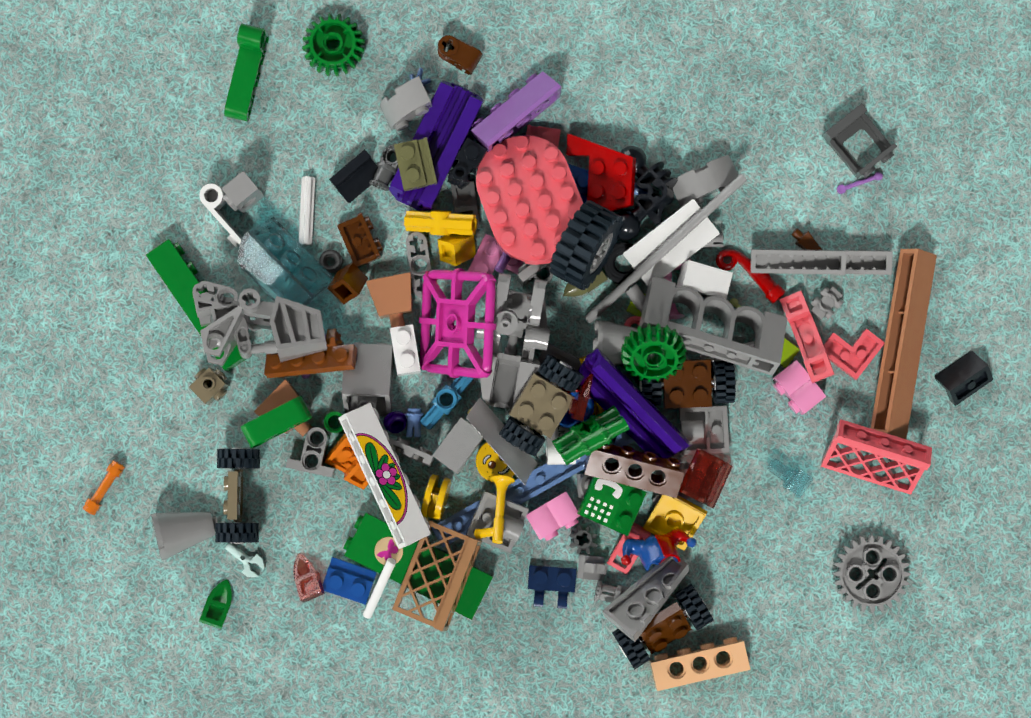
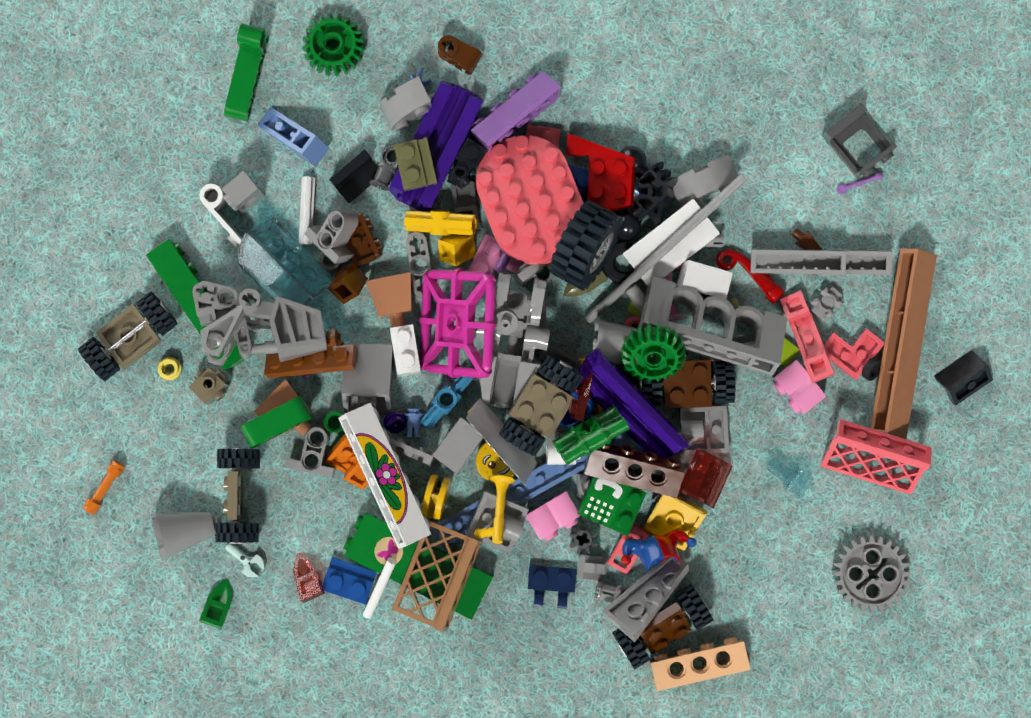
none -> plate [78,291,178,381]
none -> light yellow plate [158,357,182,380]
none -> medium blue slope [257,107,329,167]
none -> light grey tile [305,209,358,264]
none -> black piece [862,357,882,381]

